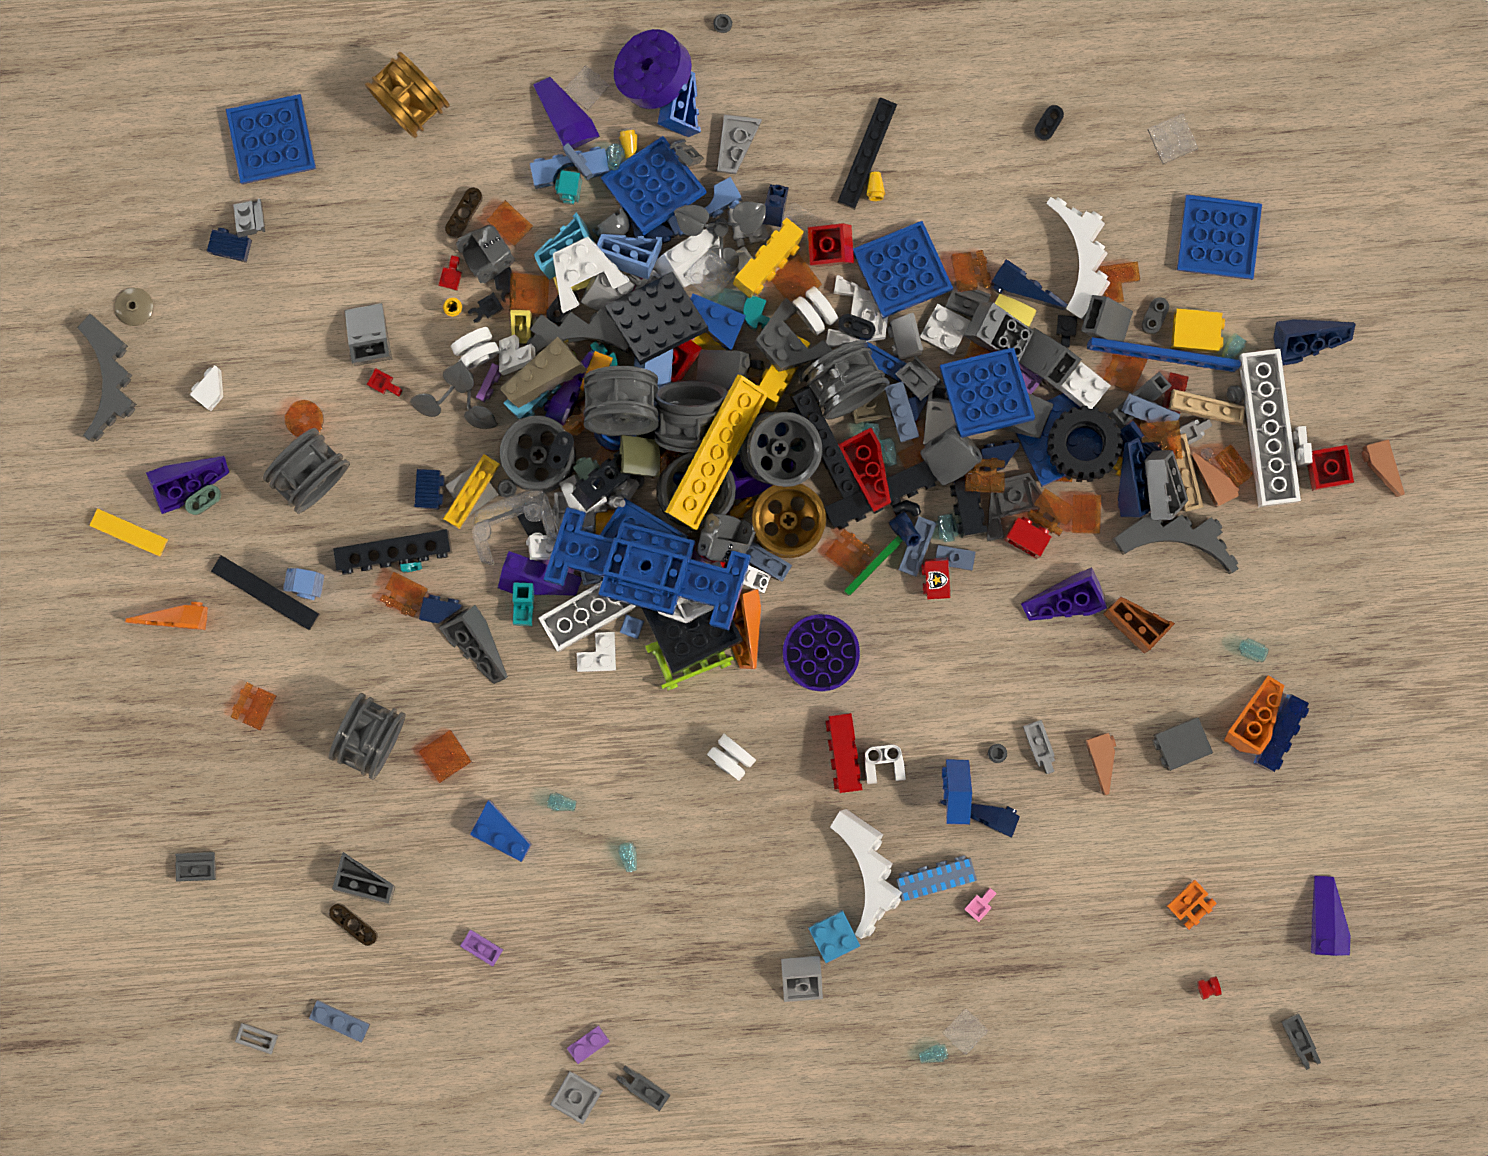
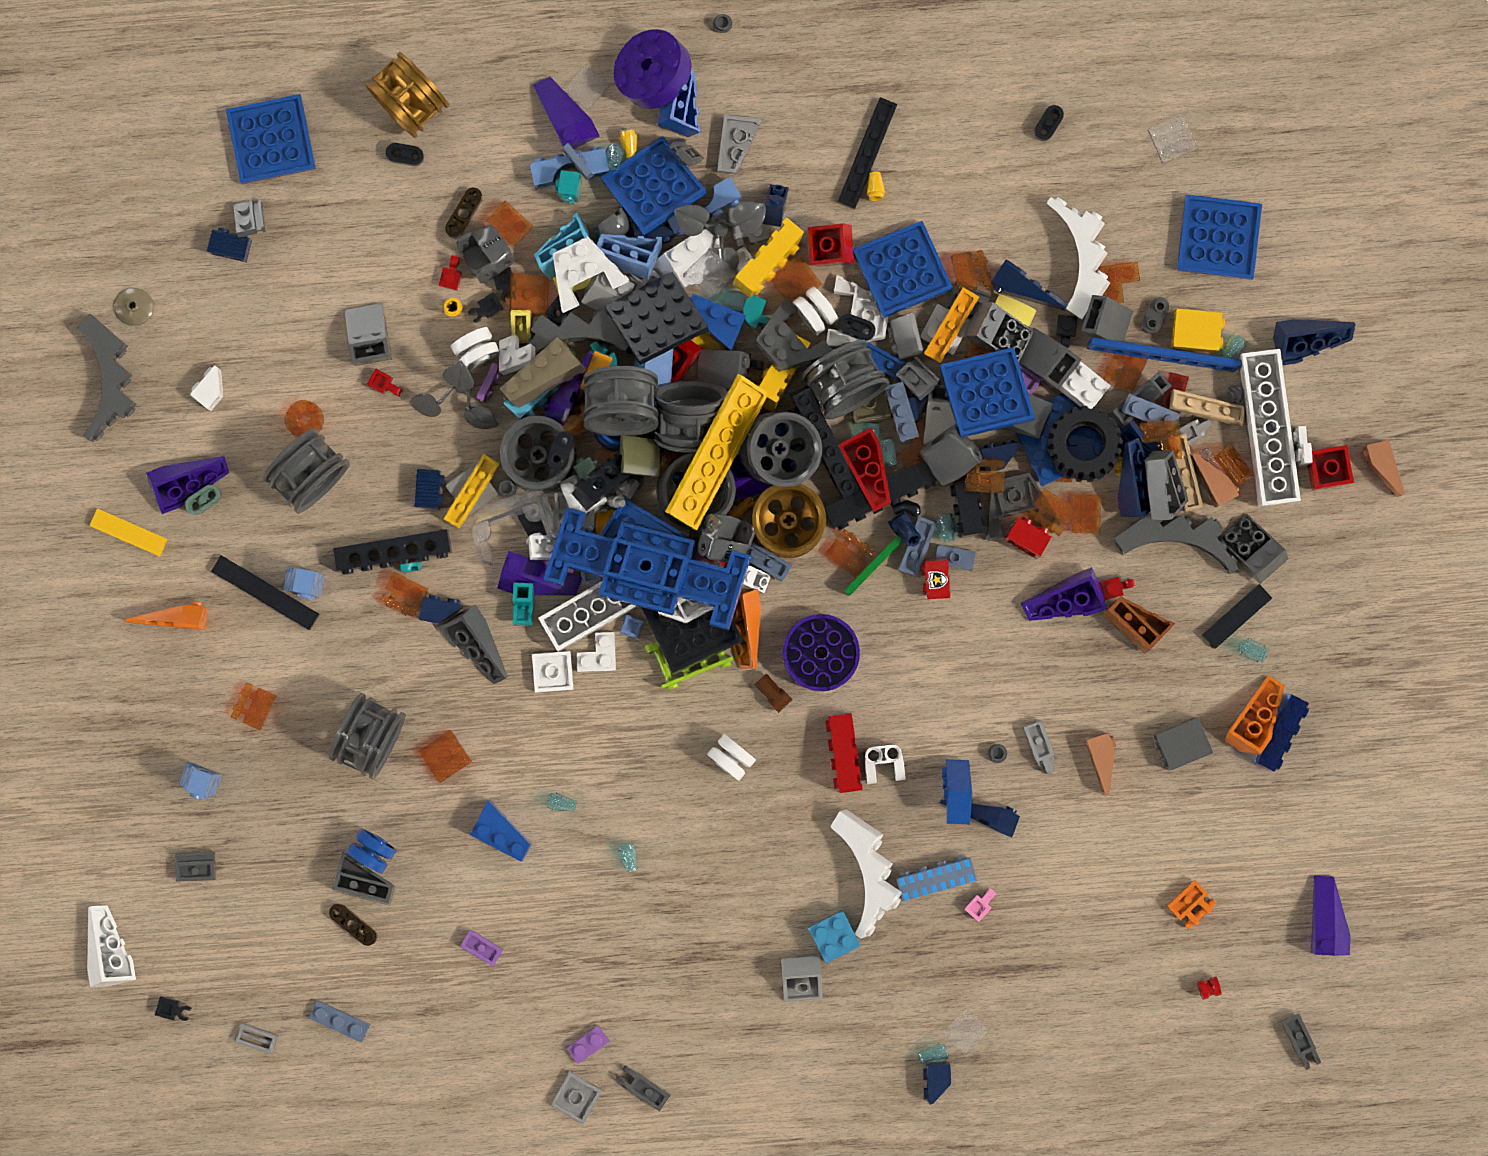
none -> white wedge [87,906,136,988]
none -> black plate [155,996,192,1021]
none -> medium blue wedge [179,761,223,800]
none -> blue wheel [346,828,397,874]
none -> black plate [386,143,424,166]
none -> white plate [532,651,574,693]
none -> reddish brown piece [754,673,793,713]
none -> light orange plate [923,287,979,363]
none -> dark blue slope [923,1062,951,1105]
none -> red plate [1100,577,1136,600]
none -> black tile [1202,584,1272,649]
none -> dark grey slope [1218,513,1289,584]

